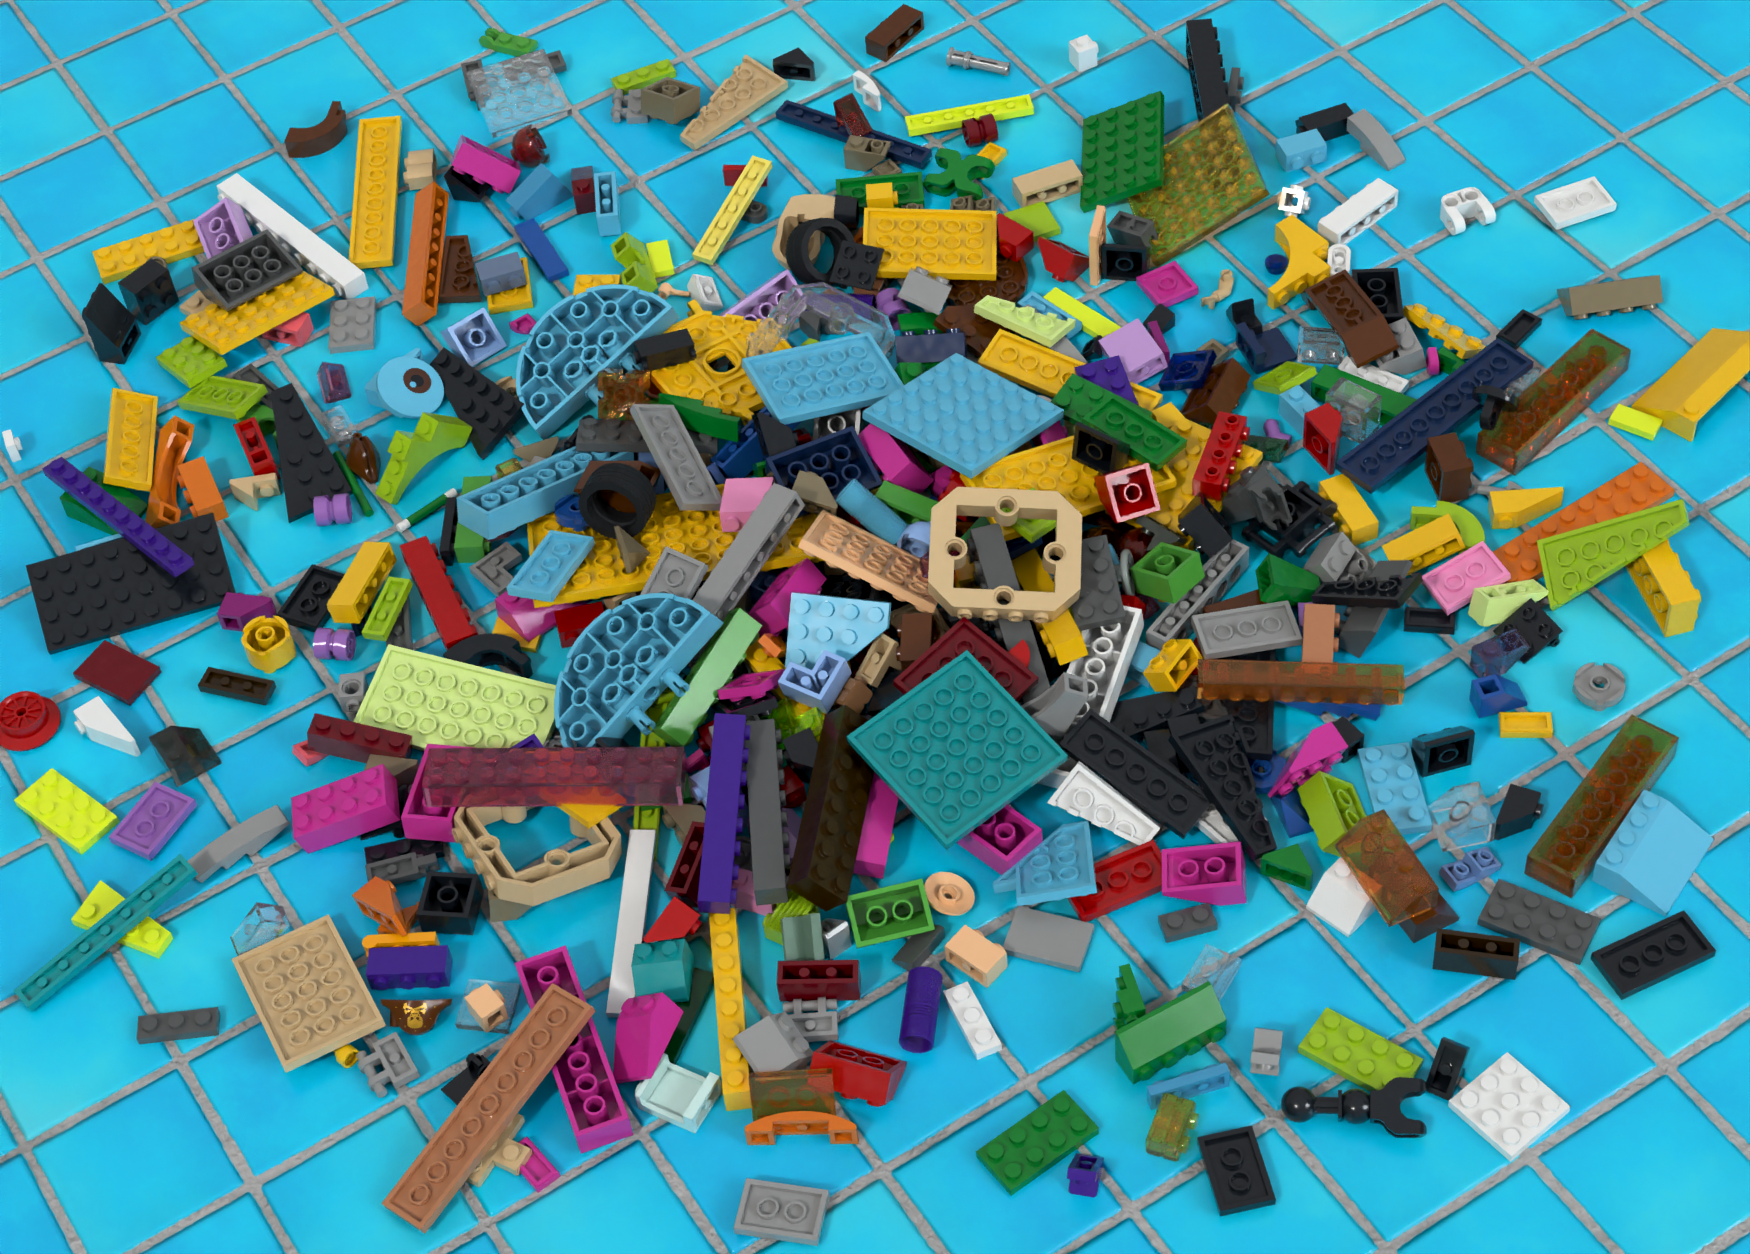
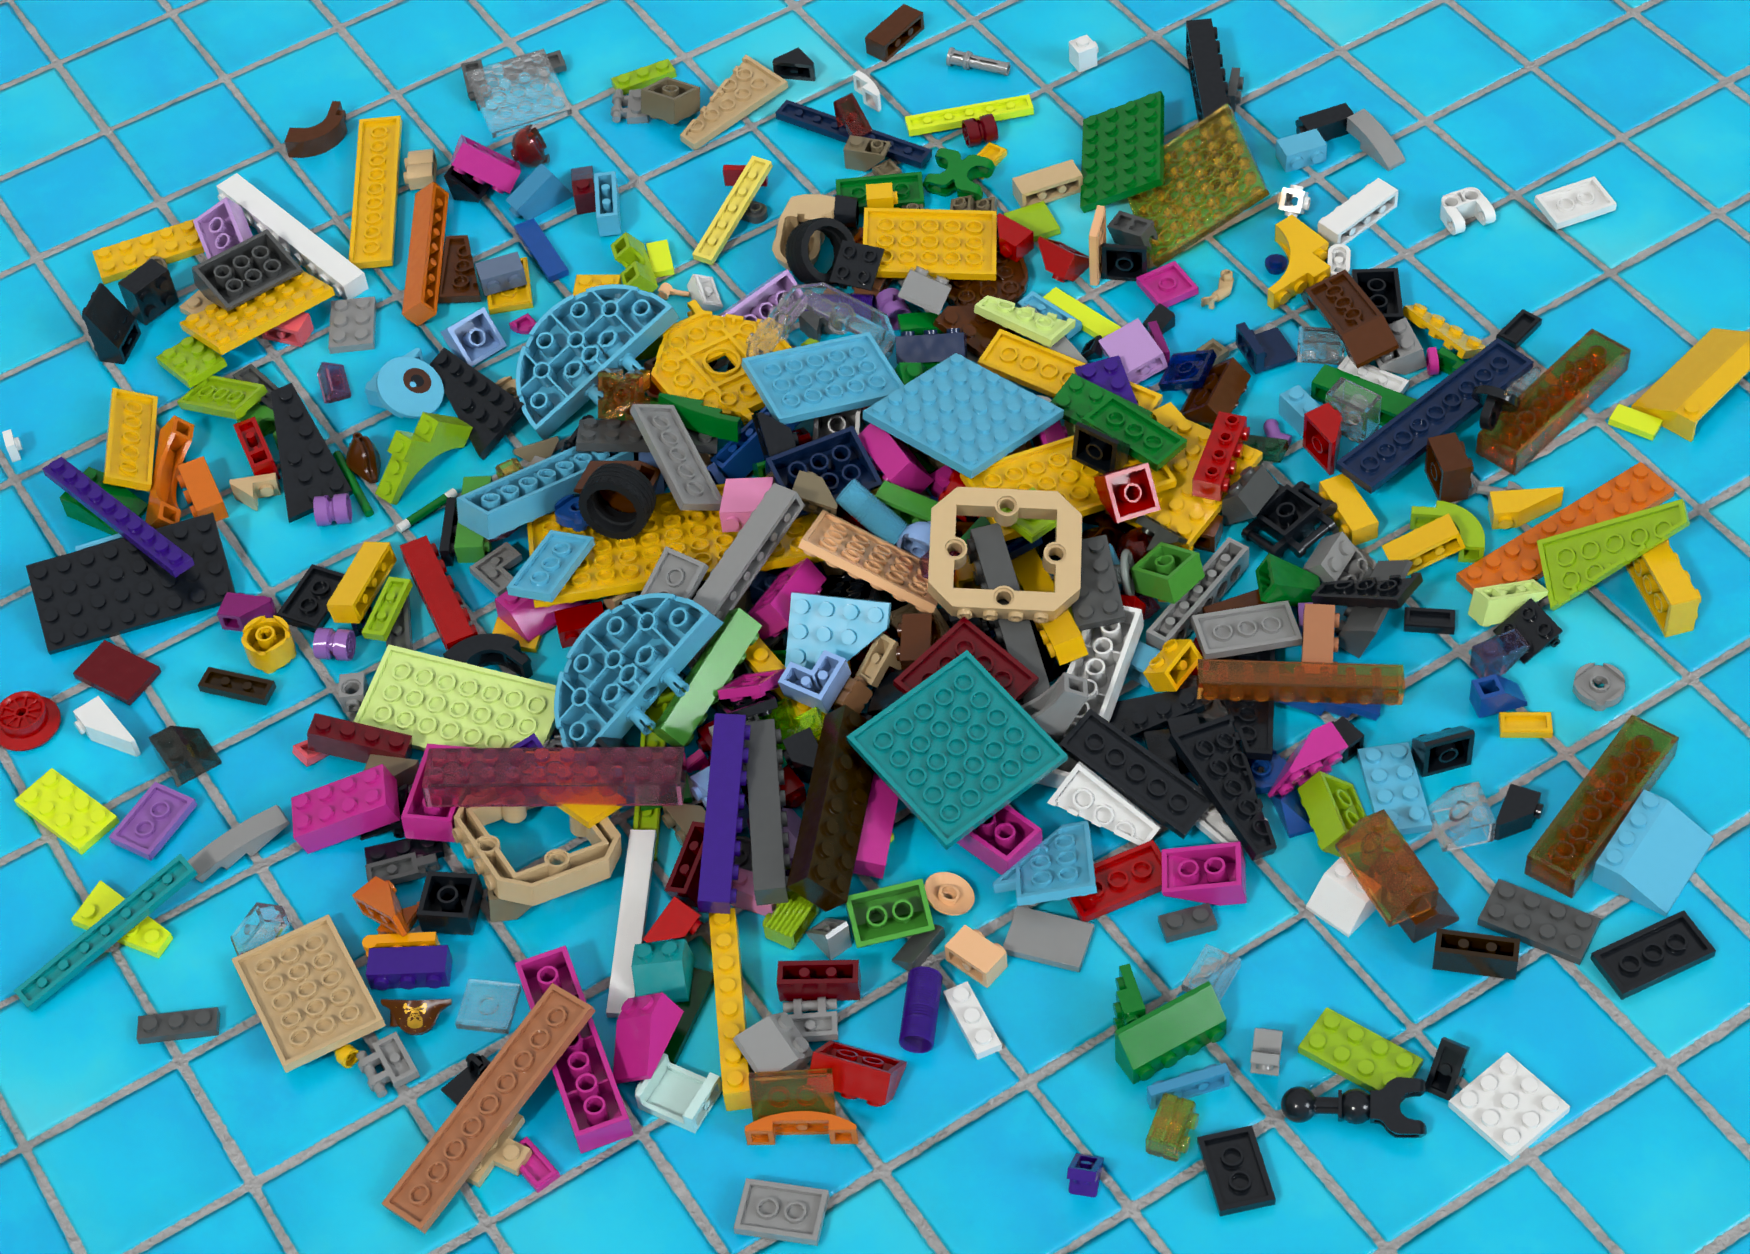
clear plate [320,405,357,448] -> none
light nougat brick [464,983,509,1033] -> none
bright green hinge [479,28,538,59] -> none
dark tan slope [614,526,650,573] -> none
black brick [631,328,697,373] -> none
orange plate [758,633,787,658] -> none
sand green panel [780,913,825,961] -> none
green plate [976,1090,1099,1196] -> none
red tile [1008,639,1030,668] -> none
black slope [1177,492,1233,558] -> none
black slope [1226,298,1263,335] -> none
dark grey hinge [1247,475,1293,530] -> none
lime tile [1252,361,1317,395] -> none
green slope [1260,844,1313,891] -> none
bright pink tile [1422,541,1511,616] -> none
medium blue slope [1439,846,1502,892] -> none
dark tan slope [1557,275,1663,320] -> none

